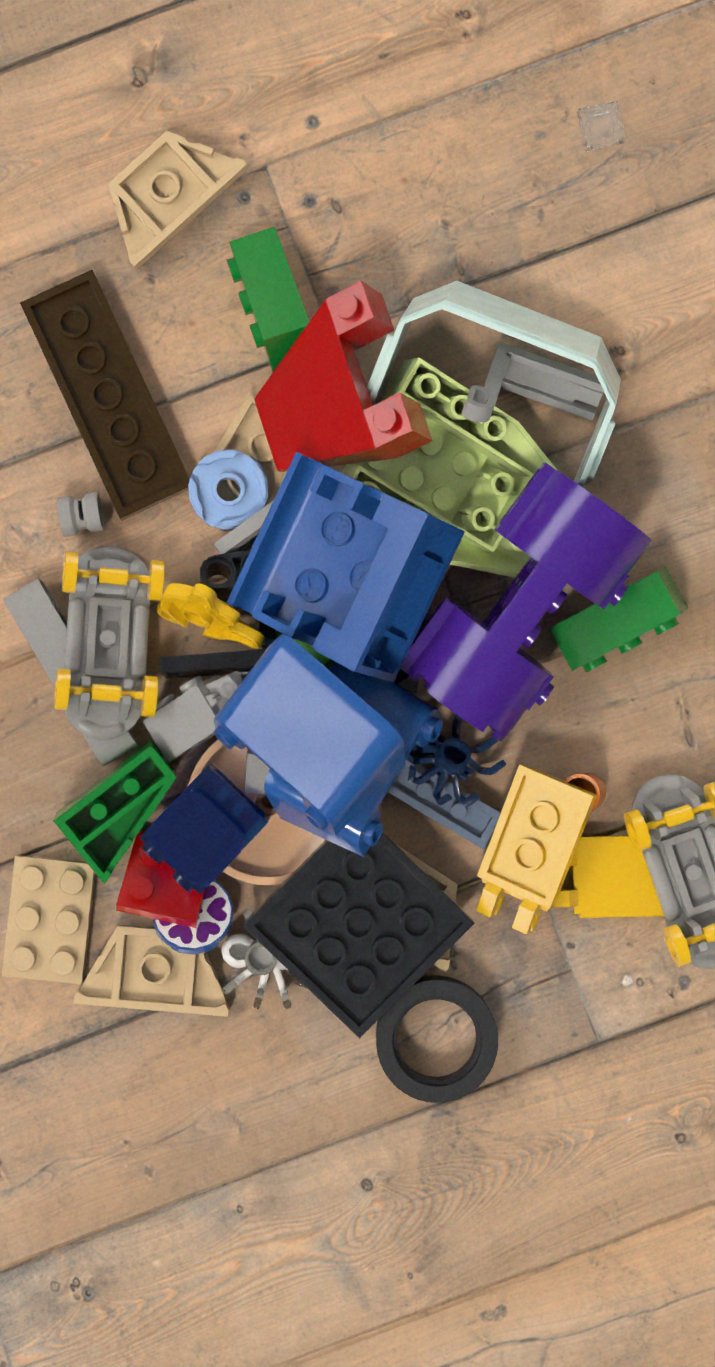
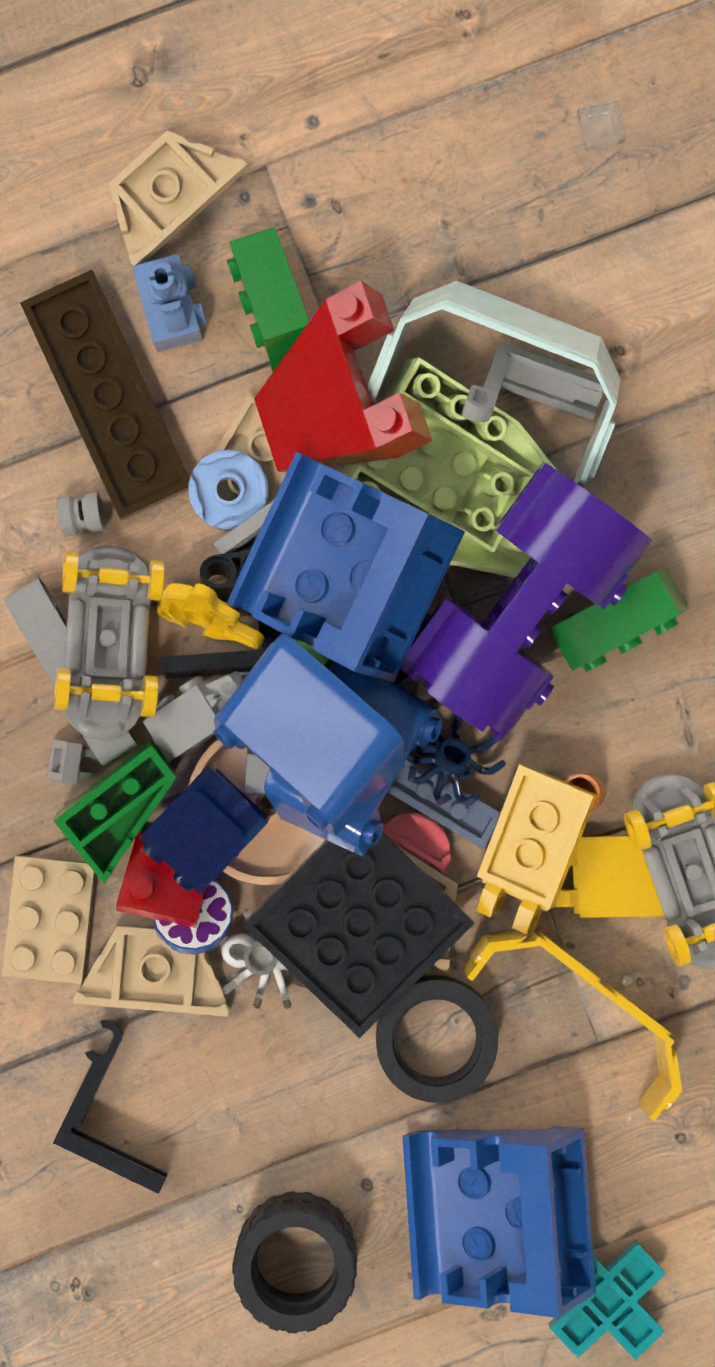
none -> light grey tile [47,739,95,784]
none -> black hinge [53,1019,168,1194]
none -> medium blue brick [132,254,207,352]
none -> black tyre [232,1191,357,1334]
none -> coral plate [383,813,451,874]
none -> blue panel [402,1126,596,1318]
none -> yellow windscreen [463,930,682,1121]
none -> teal plate [548,1239,666,1360]

